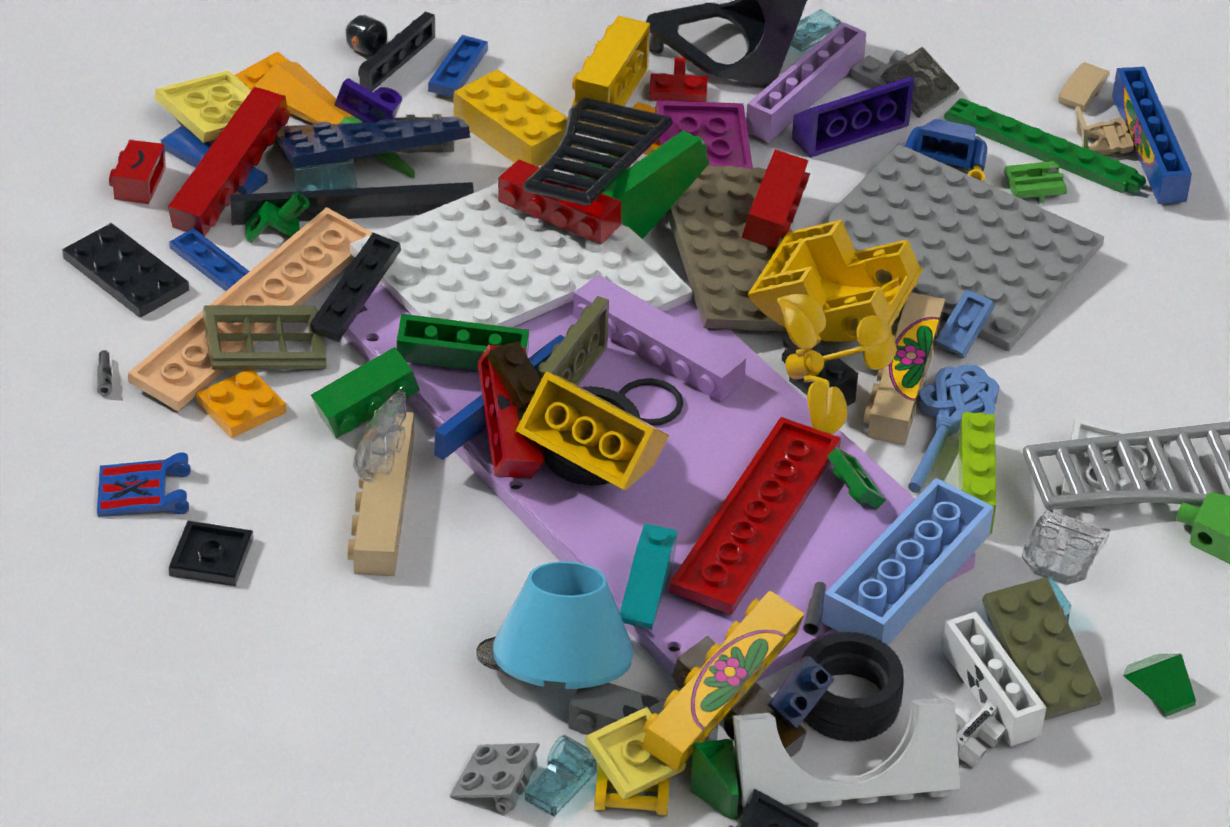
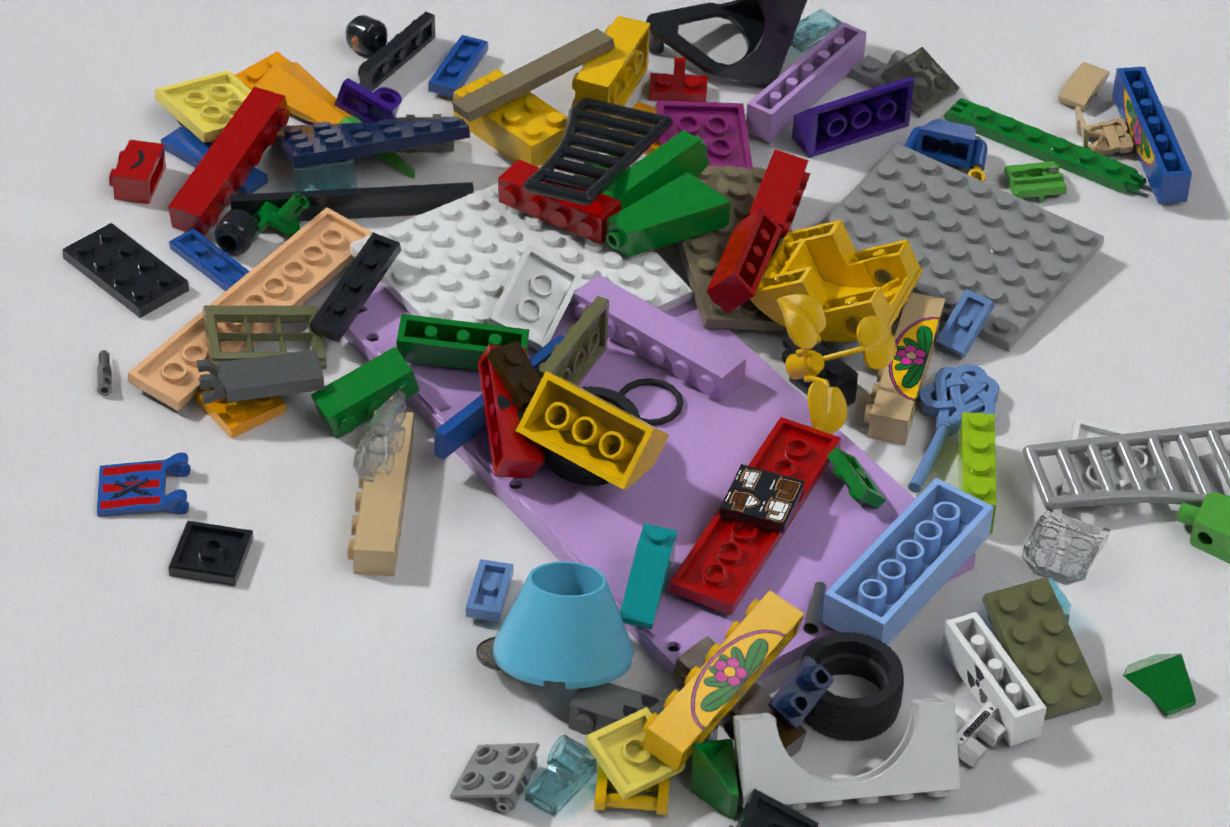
none -> dark grey tile [197,349,325,404]
none -> black head [214,209,260,255]
none -> dark tan tile [452,29,615,122]
none -> medium blue plate [466,559,514,622]
none -> white plate [487,244,583,351]
none -> green slope [606,172,730,258]
none -> red brick [706,207,782,314]
none -> black tile [719,464,805,533]

